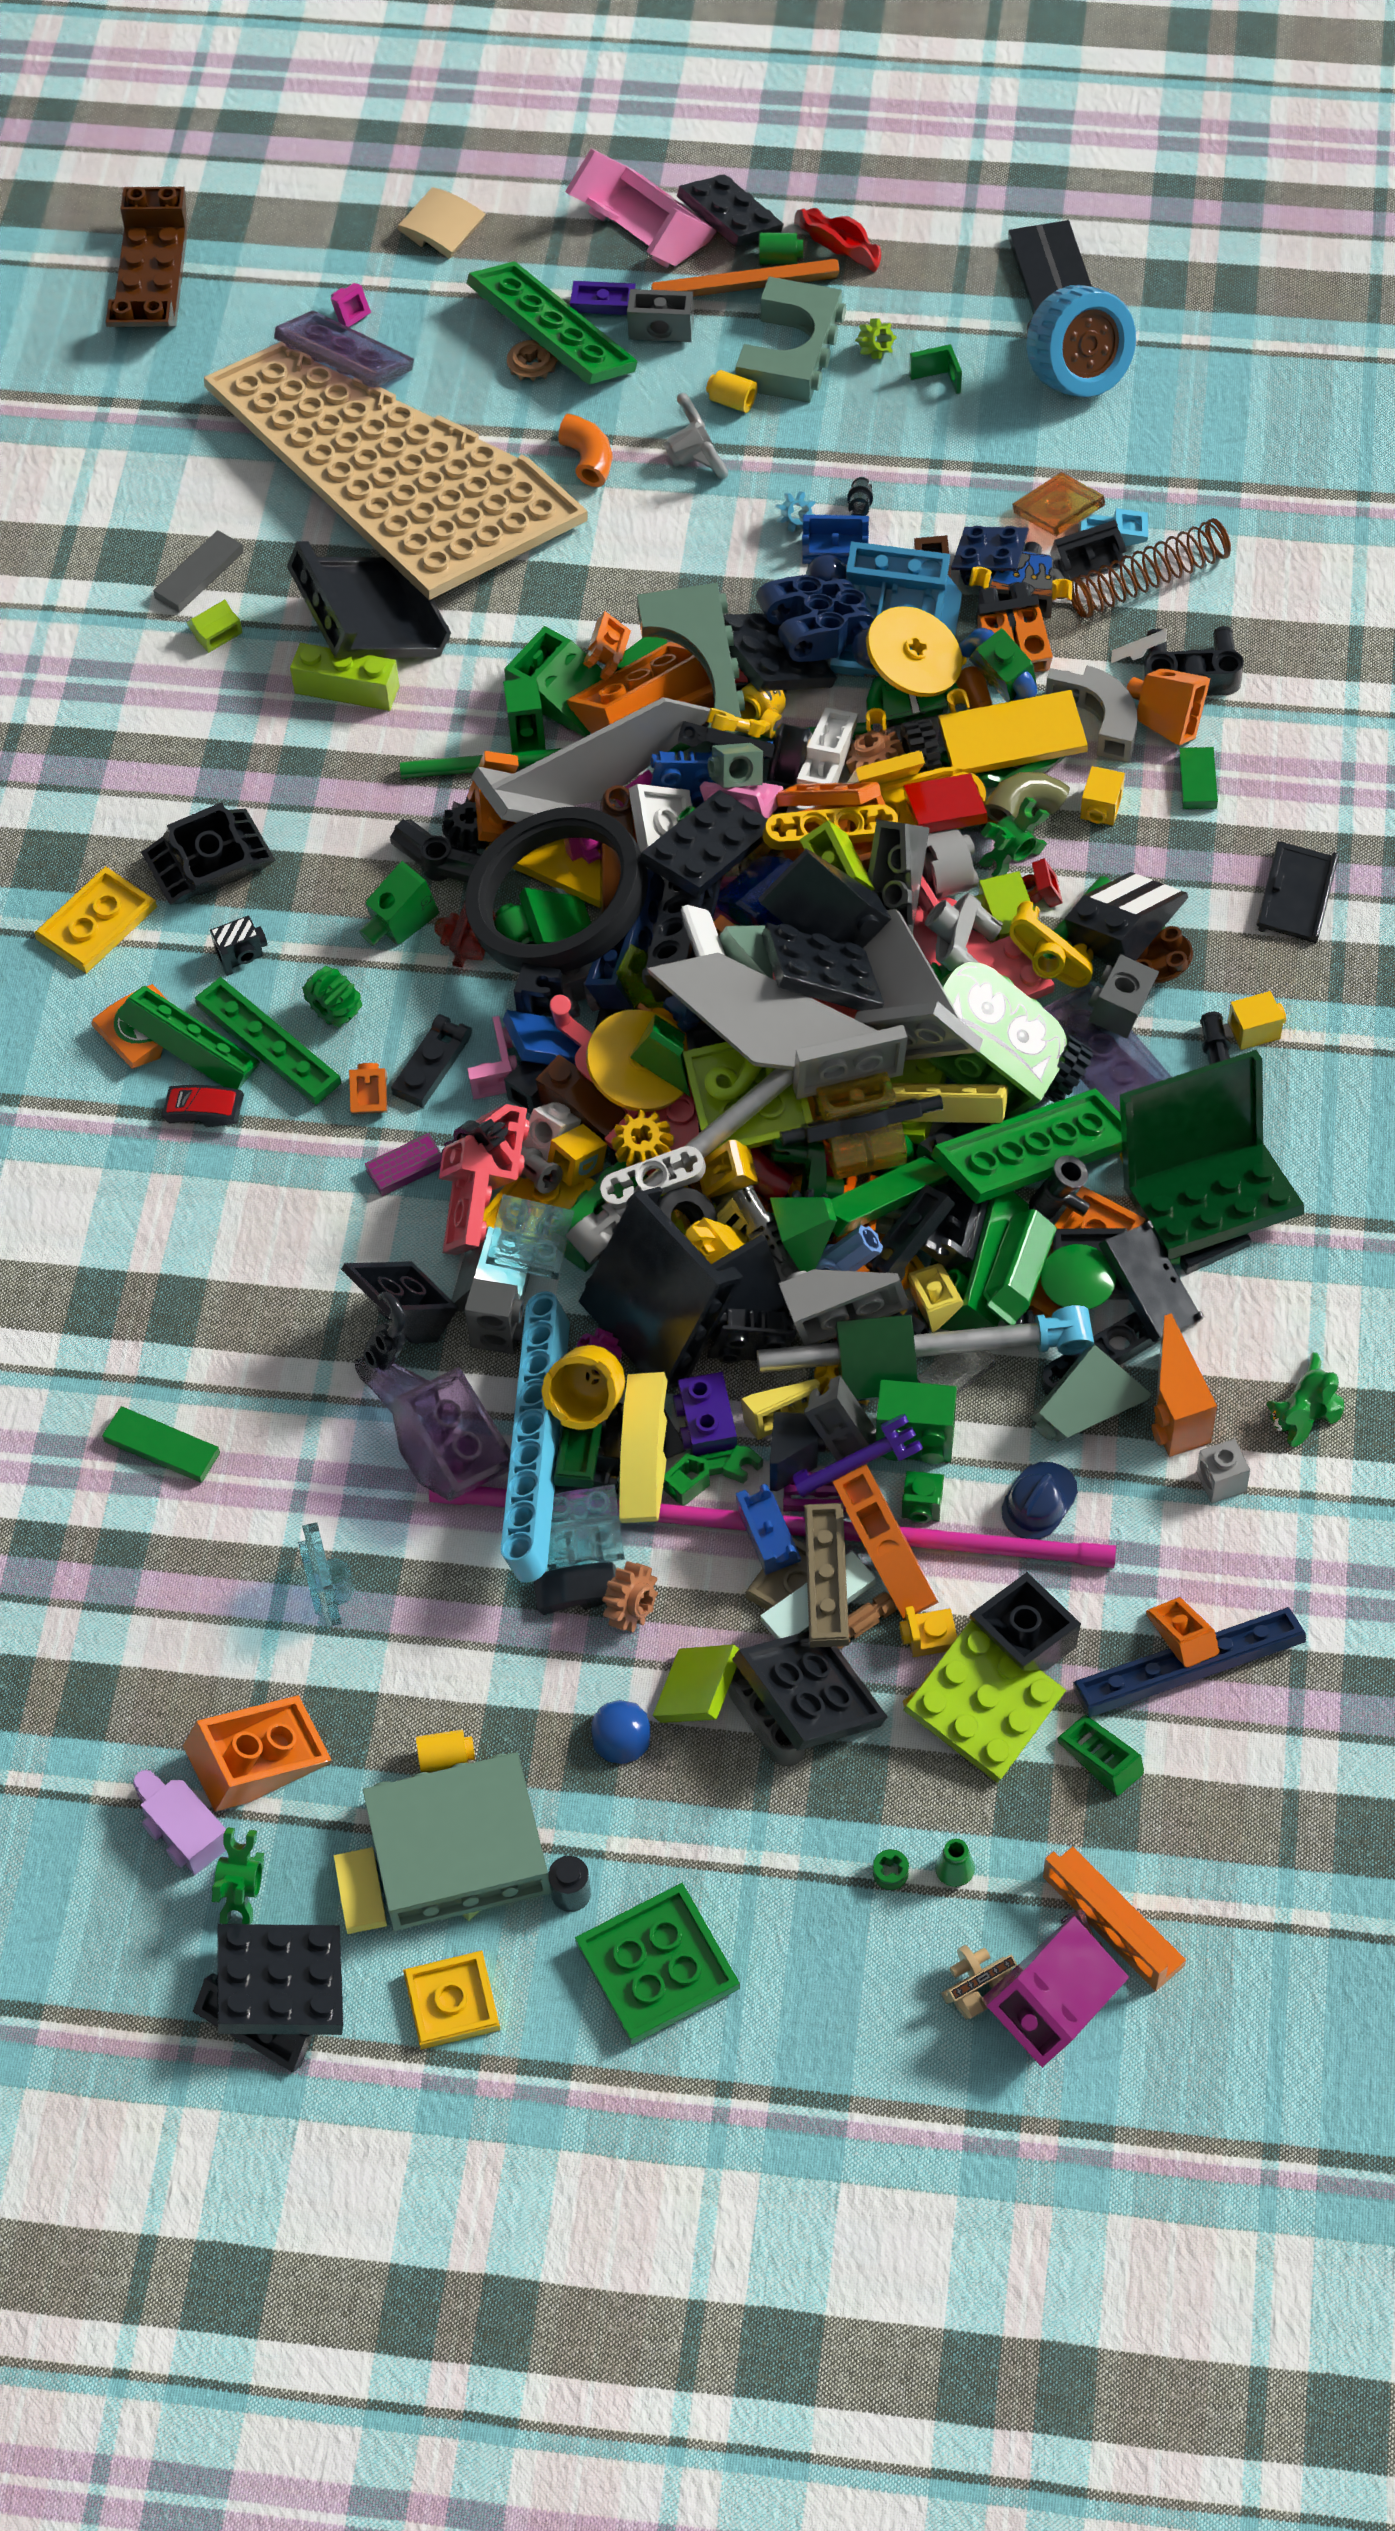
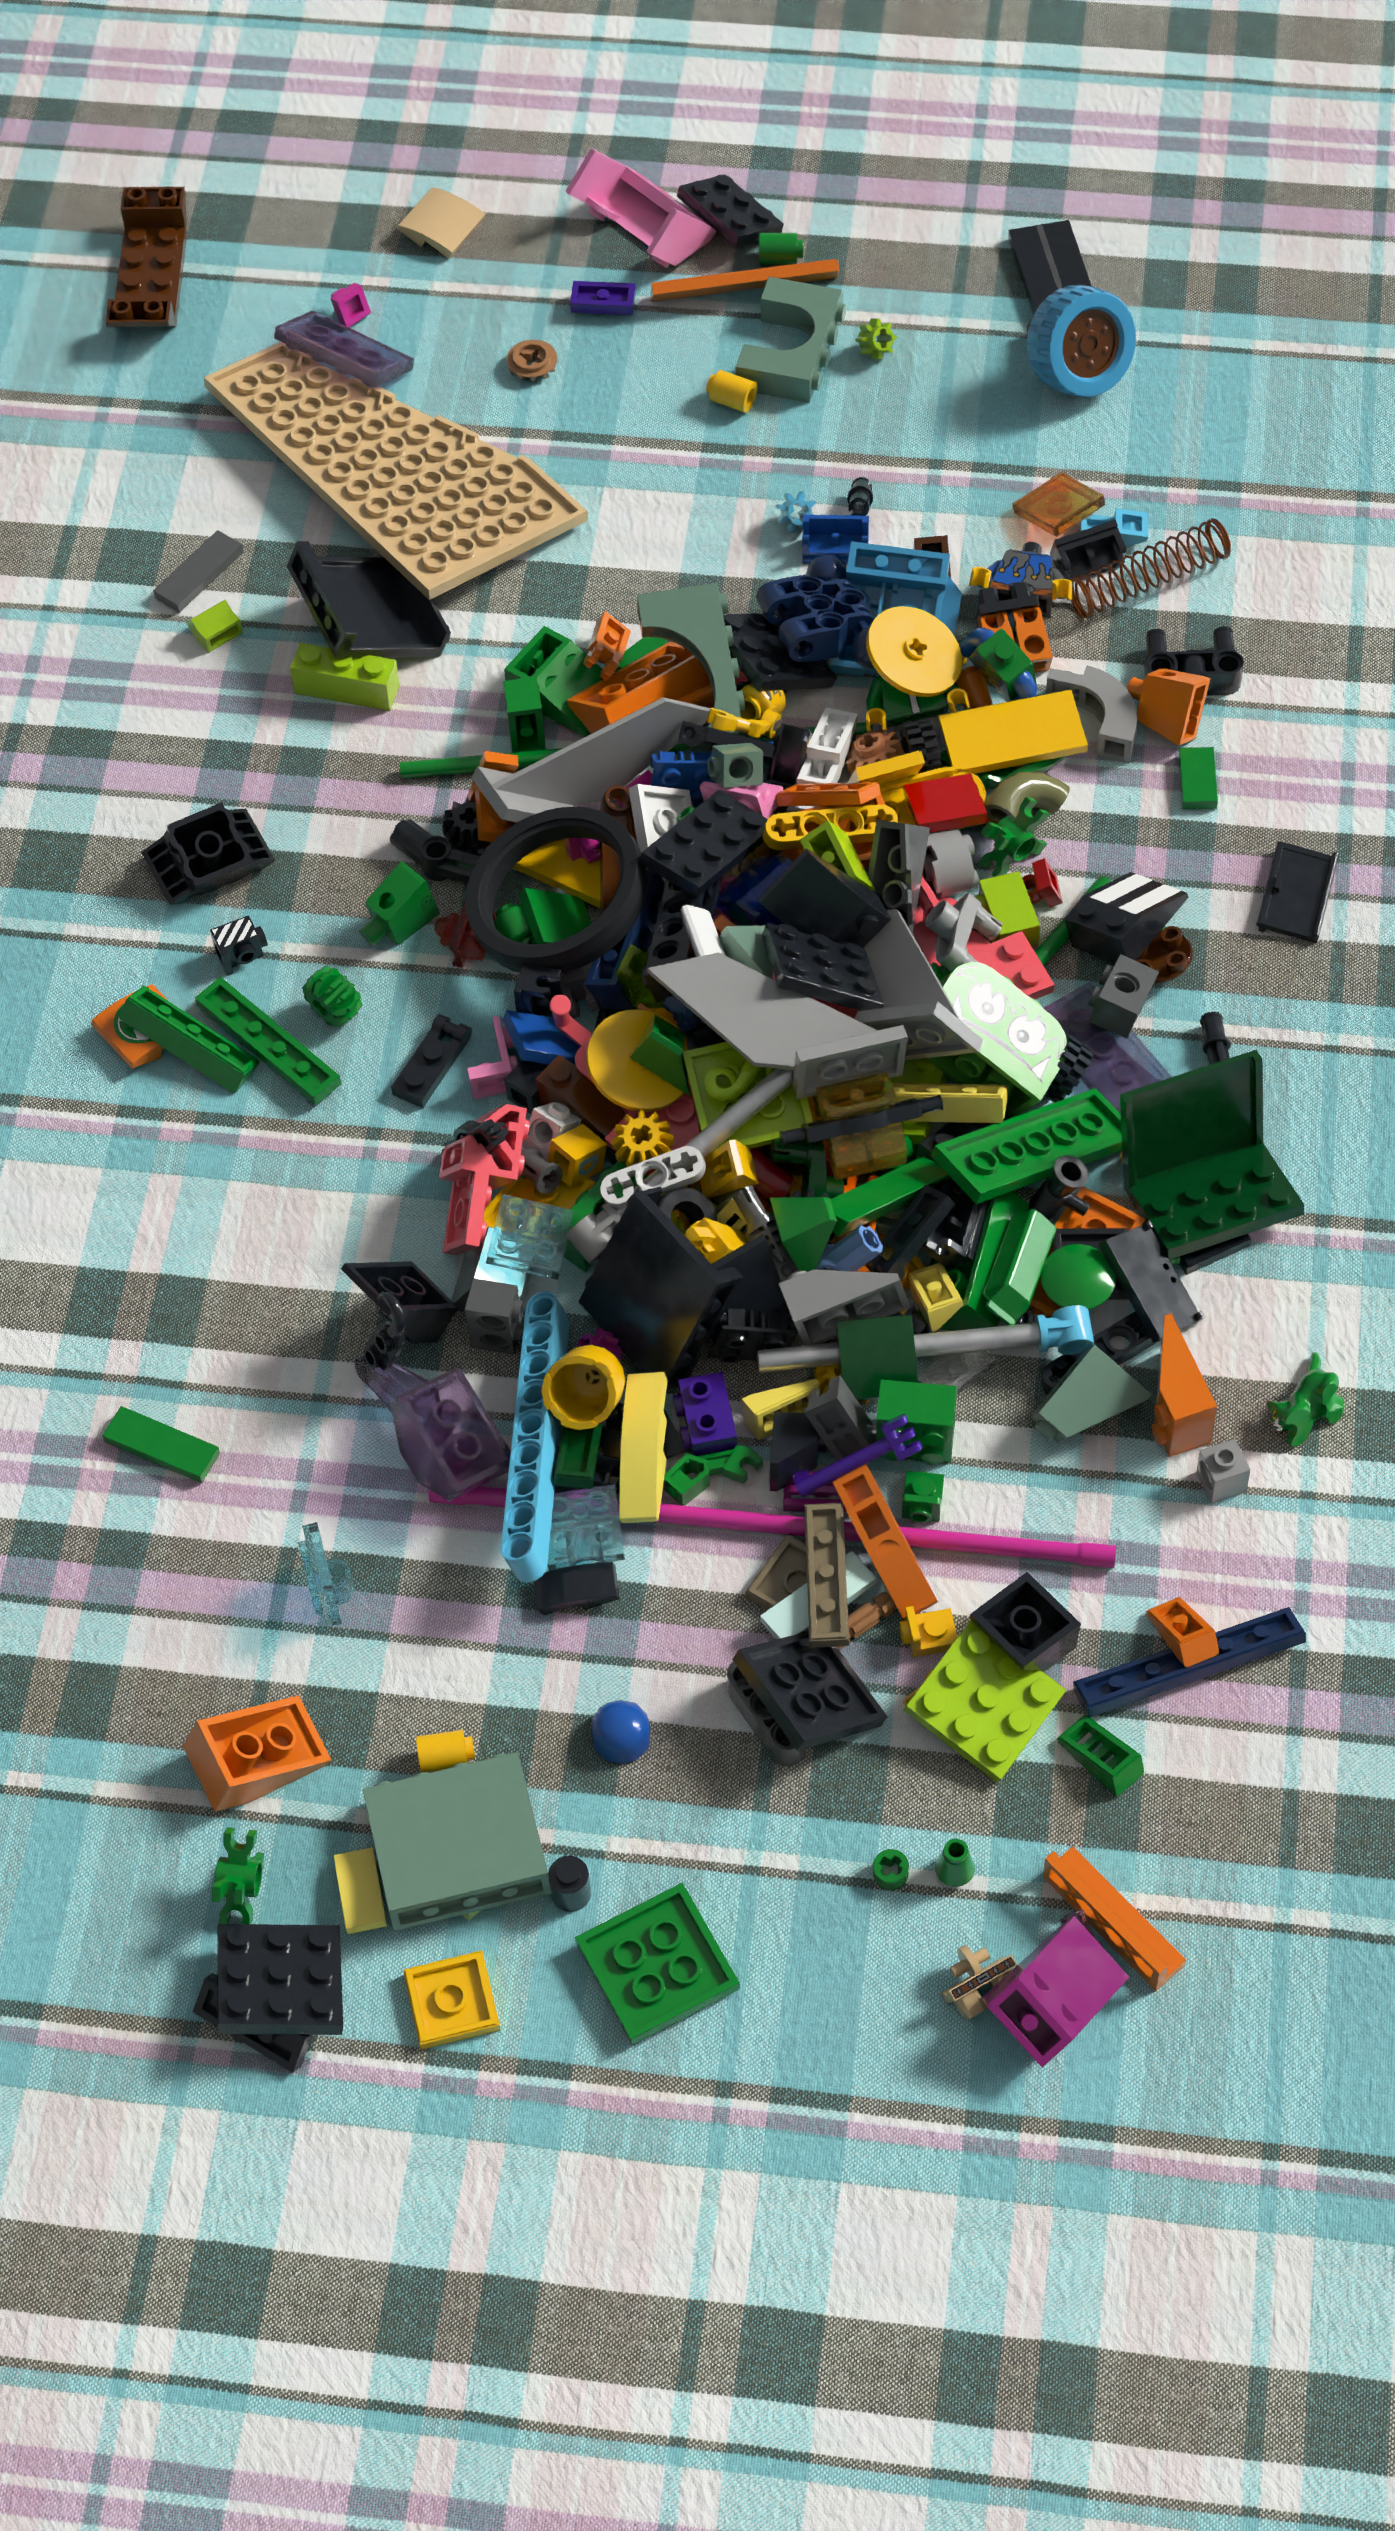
yellow tile [34,866,157,974] -> none
lavender hinge [133,1769,226,1876] -> none
slope [162,1085,244,1128] -> none
orange bracket [349,1063,387,1114] -> none
magenta tile [365,1133,442,1196] -> none
green plate [466,261,638,385] -> none
orange cylinder [558,414,613,487] -> none
nougat gear [602,1561,658,1632] -> none
dark grey brick [627,289,694,342] -> none
lime tile [652,1644,739,1723] -> none
light grey piece [663,393,728,479] -> none
blue hinge [735,1484,801,1575] -> none
red piece [794,208,881,273] -> none
green bracket [909,344,962,394] -> none
dark blue hinge [951,526,1029,586] -> none
dark blue piece [1001,1462,1078,1539] -> none
yellow connector [1009,901,1093,988] -> none
yellow brick [1080,766,1125,826] -> none
white sticker [1111,628,1167,663] -> none
yellow brick [1228,991,1286,1050] -> none

